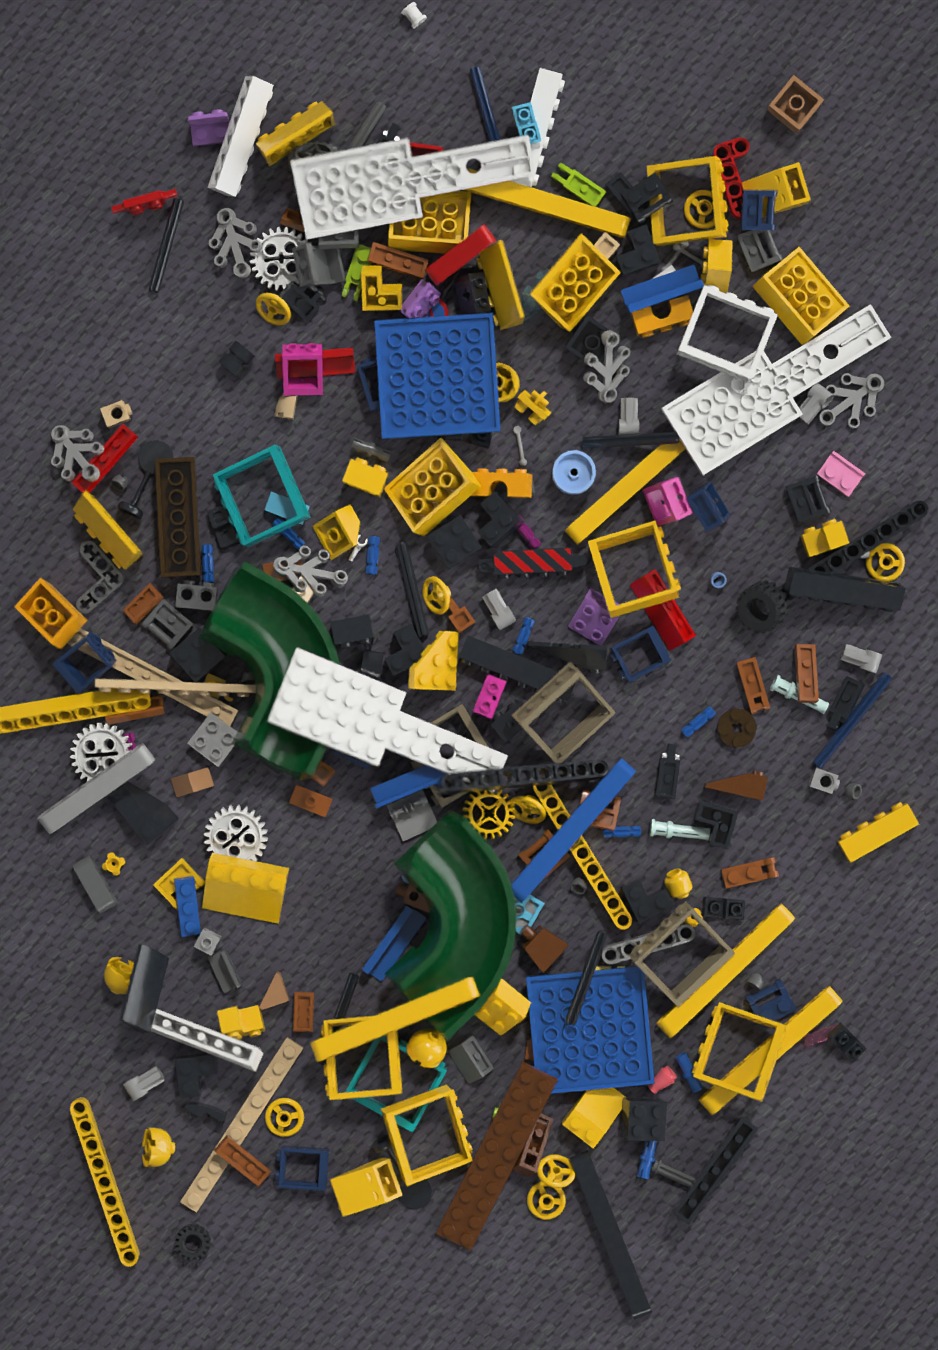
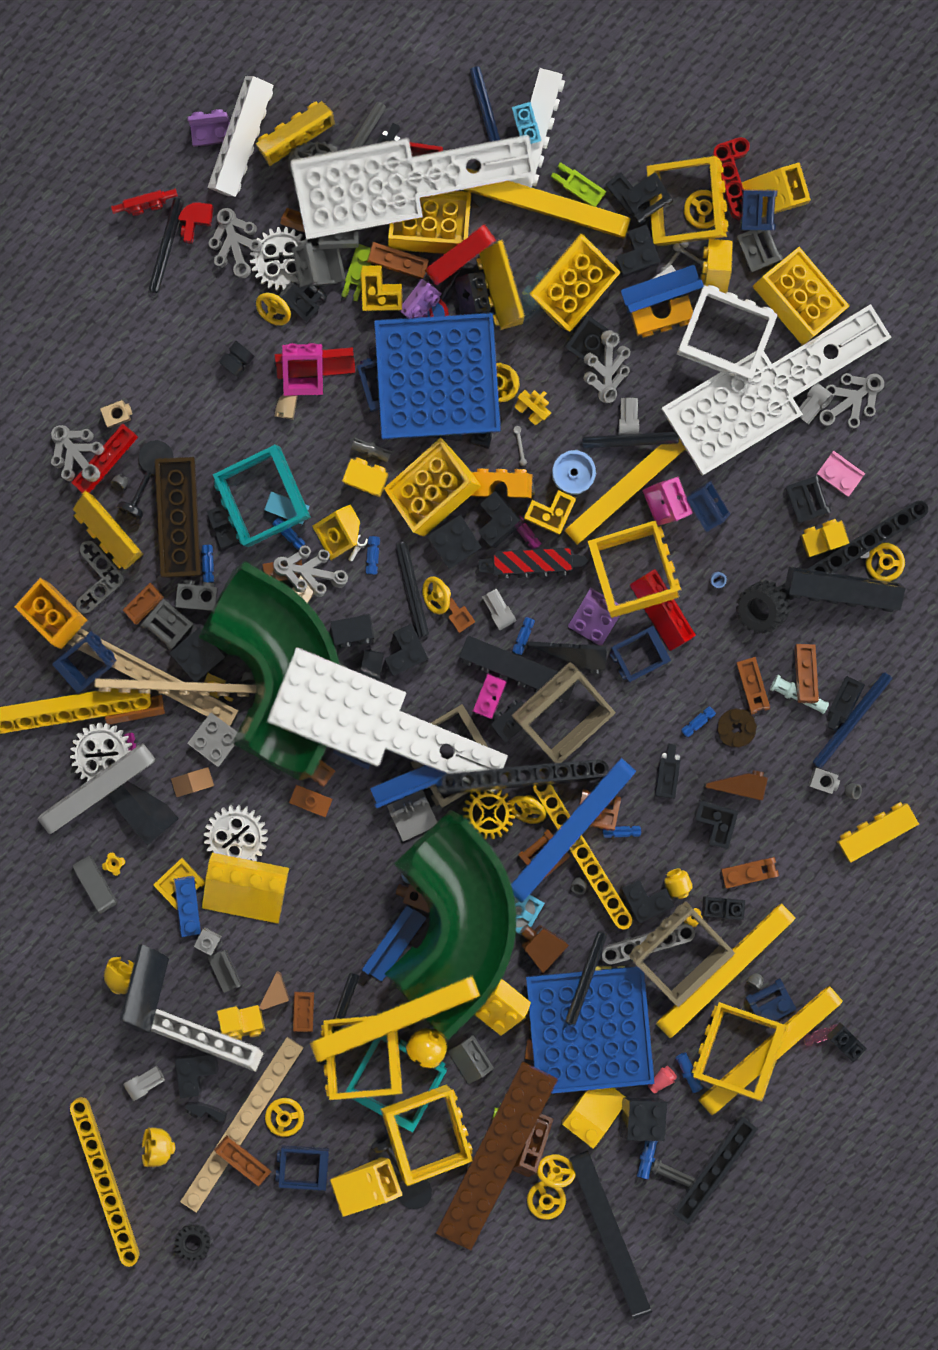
white bush [401,2,427,29] -> none
yellow plate [409,631,459,691] -> none
tan brick [594,232,620,260] -> none
light aqua pin [649,819,710,840] -> none
medium nougat brick [767,75,824,134] -> none
light grey piece [840,644,882,673] -> none
none -> red brick [178,203,214,244]
none -> yellow brick [524,490,576,535]

